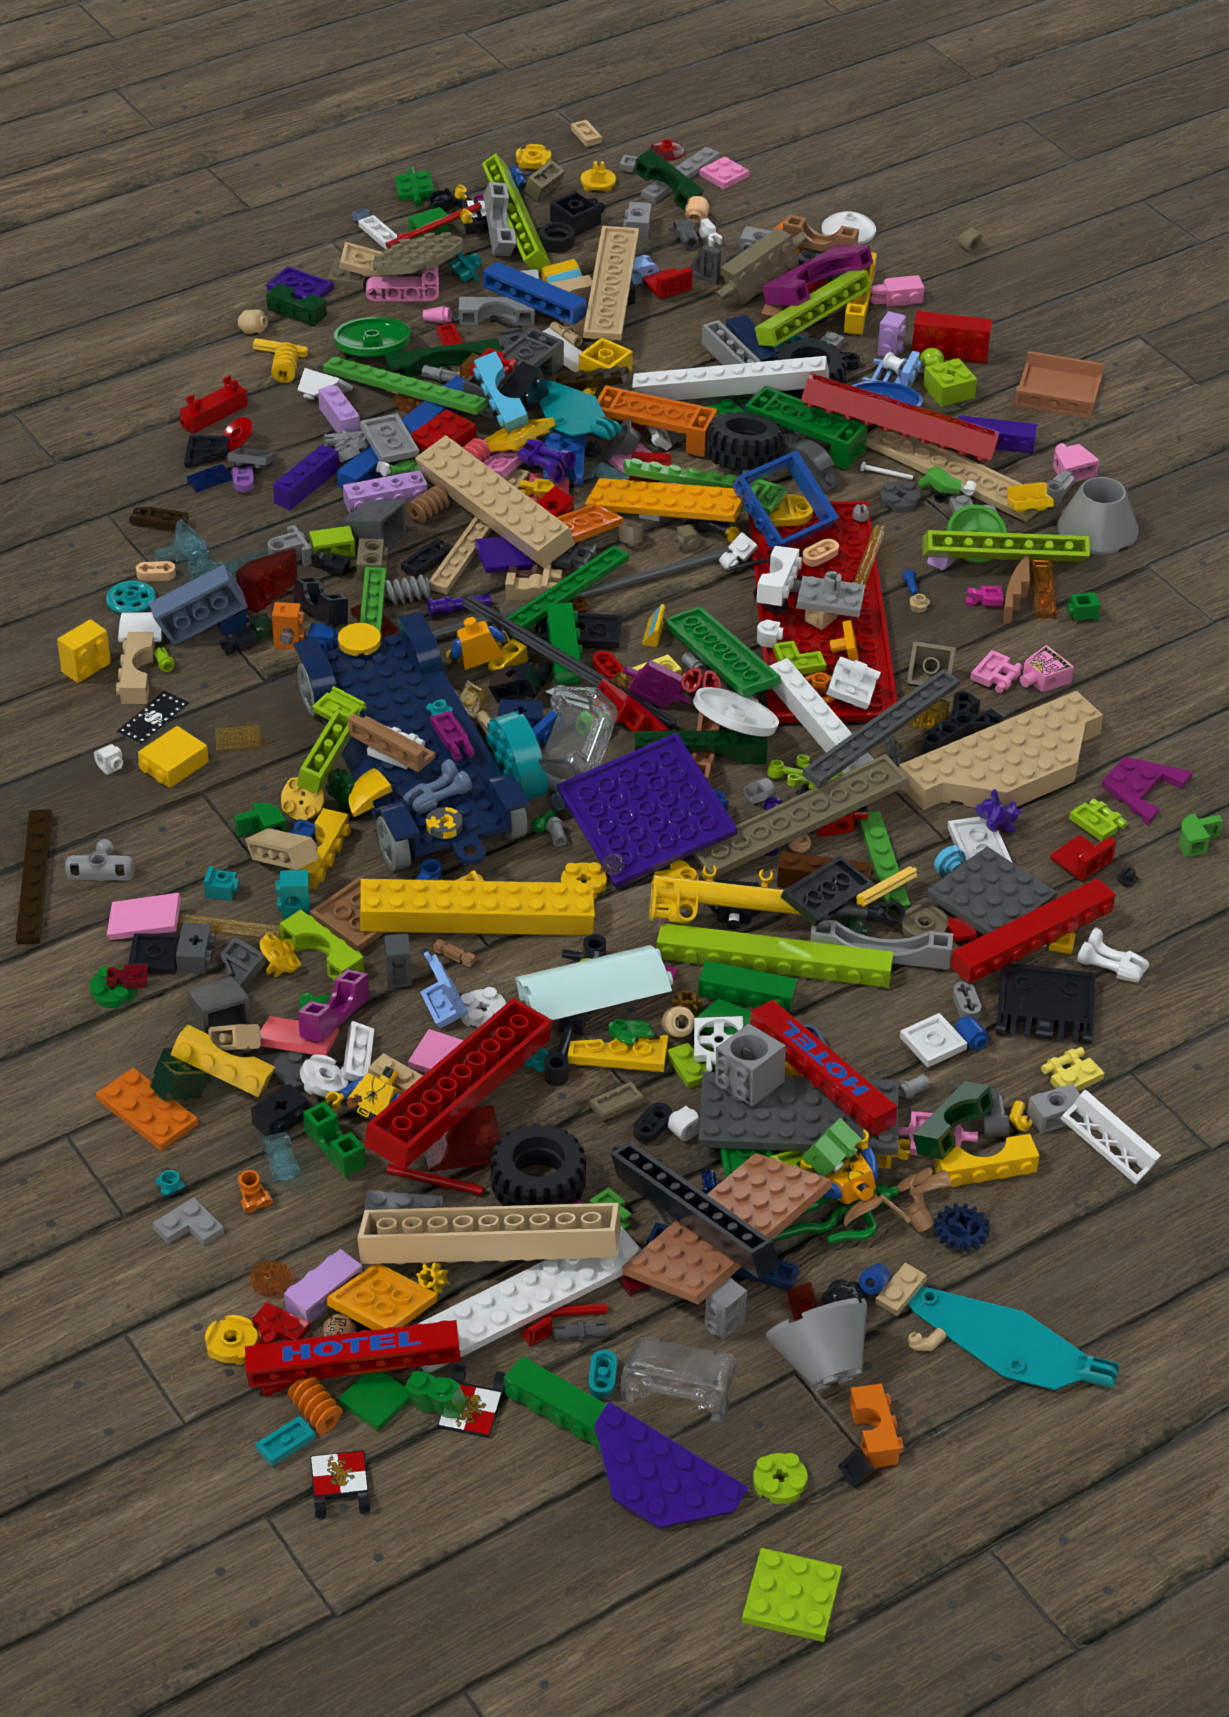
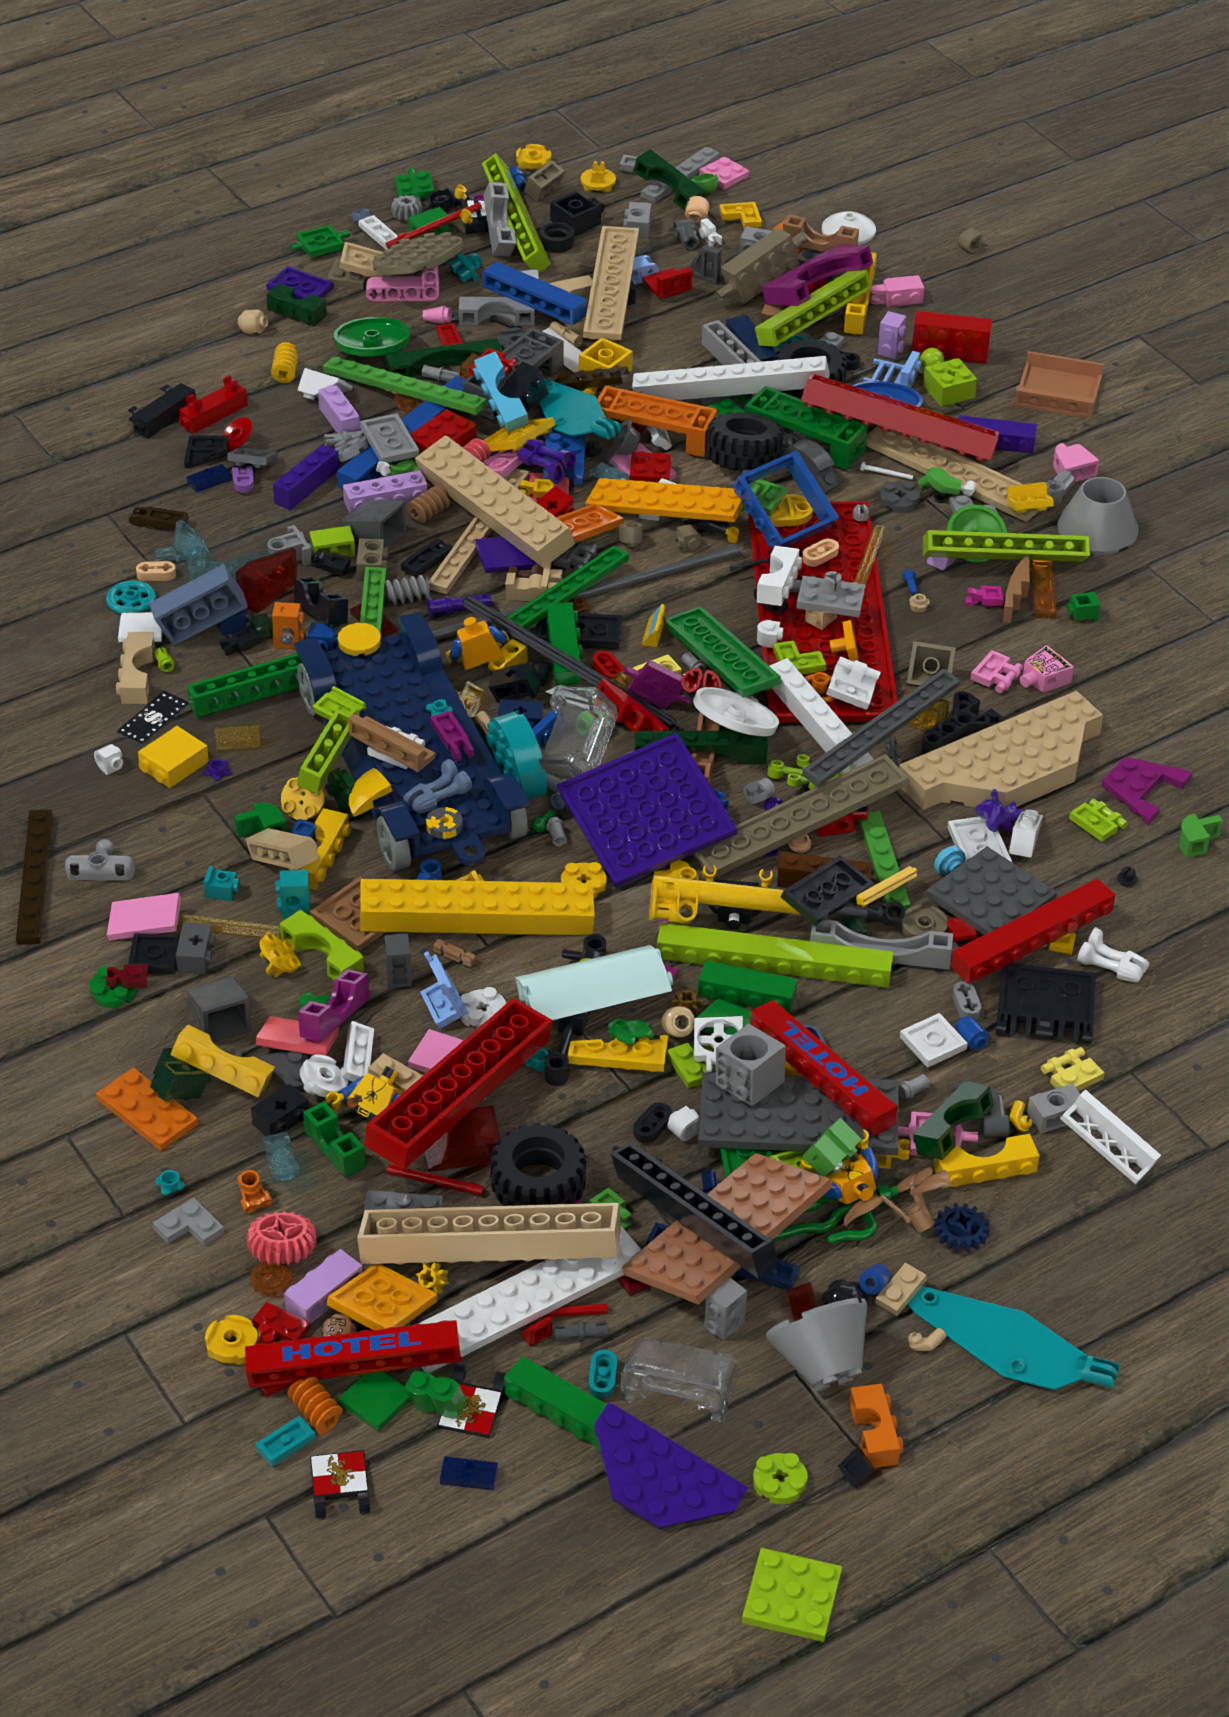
yellow brick [57,619,111,683] -> none
tan brick [208,1024,261,1051] -> none
dark grey wing [220,937,268,990] -> none
yellow axle [253,338,308,358] -> none
yellow slope [542,259,582,283] -> none
tan plate [571,120,602,147] -> none
dark tan plate [590,1082,644,1122] -> none
clear purple plate [602,853,625,875] -> none
bright green plate [623,458,738,488] -> none
dish [650,139,685,161] -> none
white plate [719,532,758,572] -> none
white bush [882,352,907,375] -> none
red bracket [1050,835,1116,882] -> none
none -> black brick [128,383,196,439]
none -> green brick [187,653,302,718]
none -> dark purple plate [203,759,232,781]
none -> coral gear [247,1210,317,1266]
none -> green plate [290,225,350,258]
none -> light grey gear [391,194,422,222]
none -> clear blue plate [440,1456,498,1490]
none -> bright green hair [691,173,719,195]
none -> yellow plate [719,202,762,229]
none -> white slope [1009,810,1043,858]

